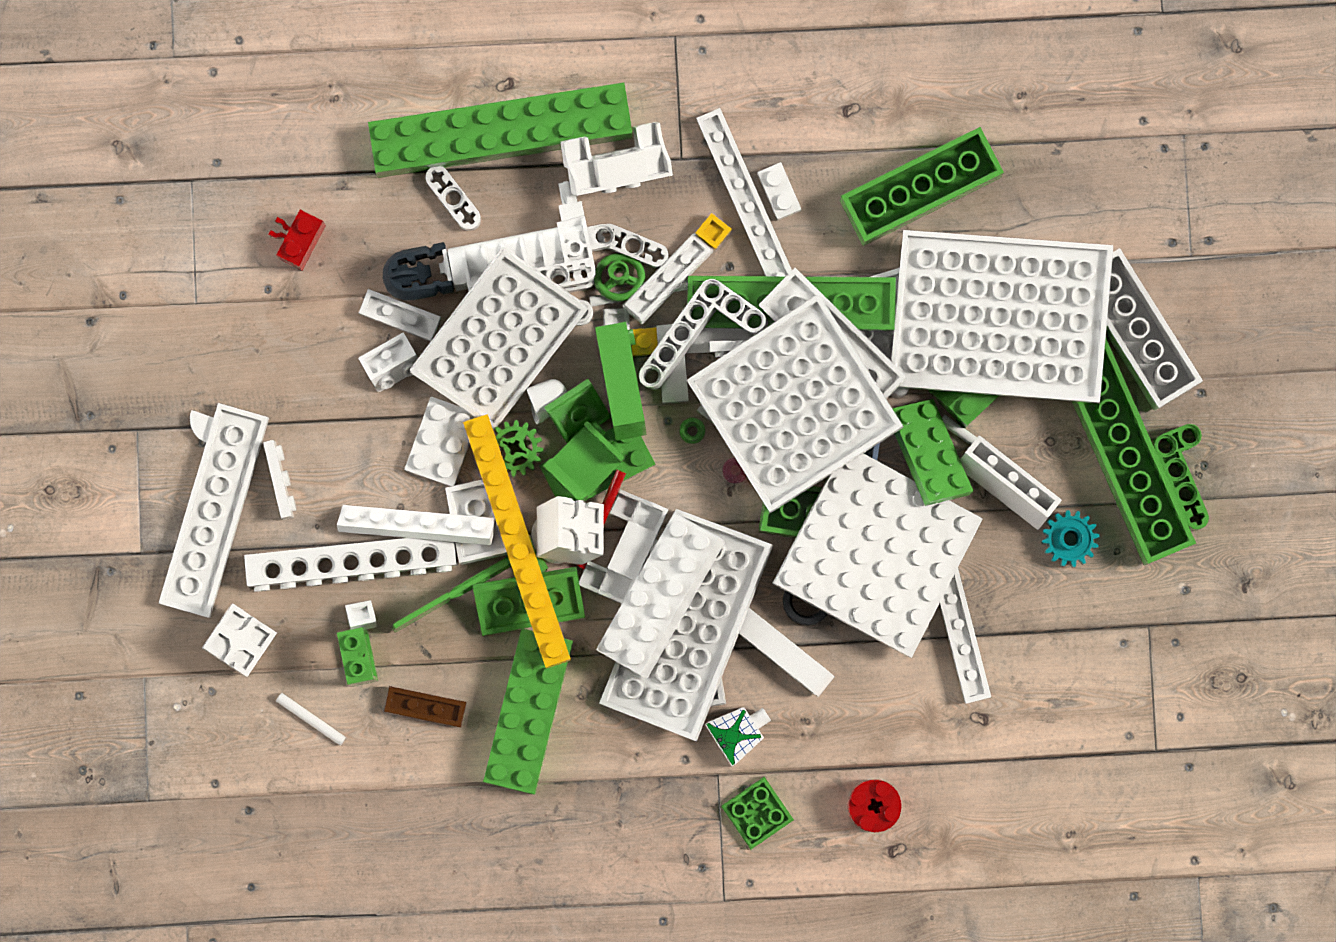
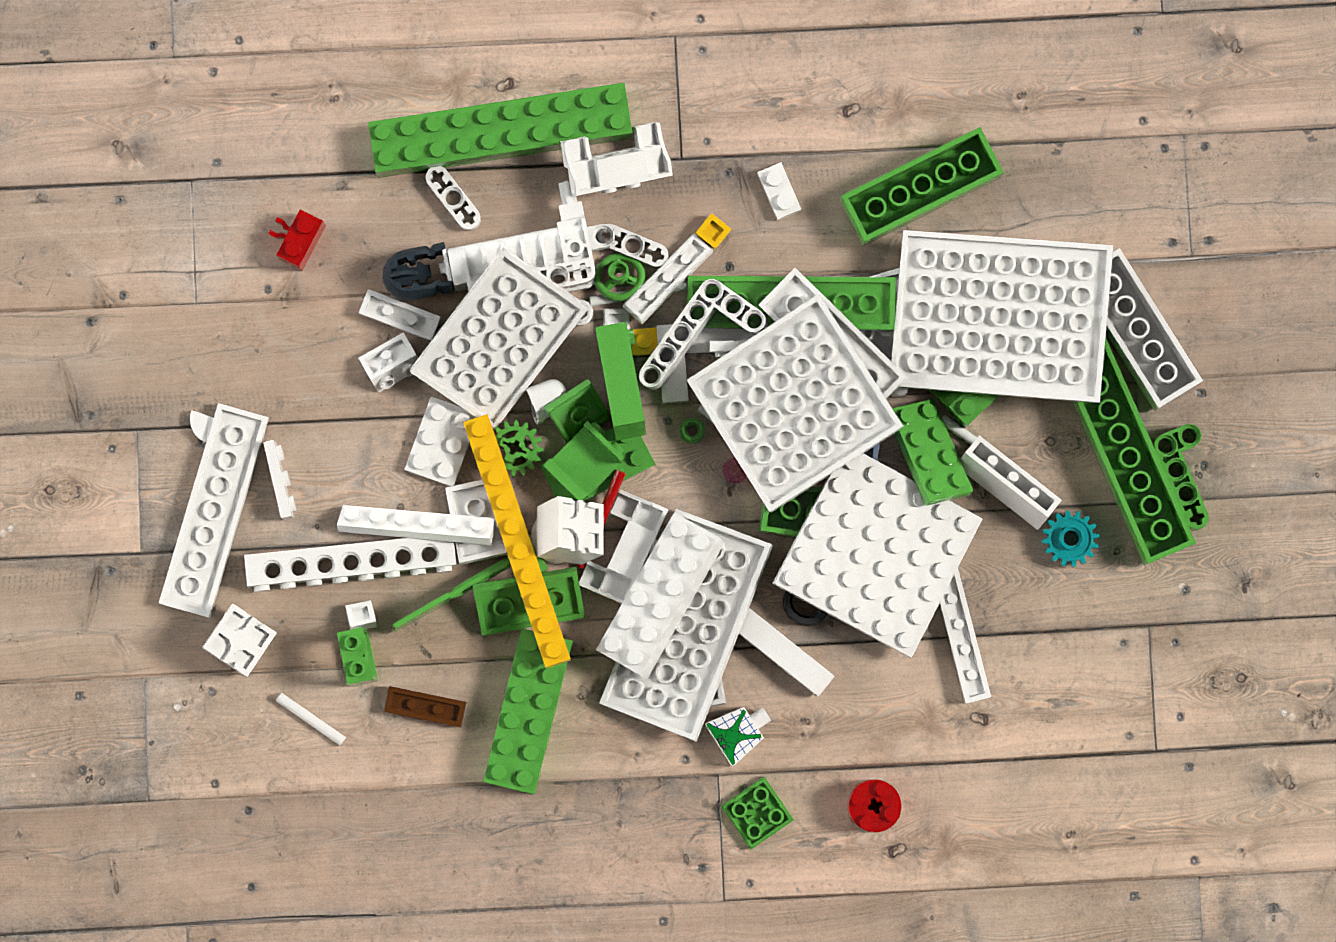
white plate [696,108,792,276] -> none

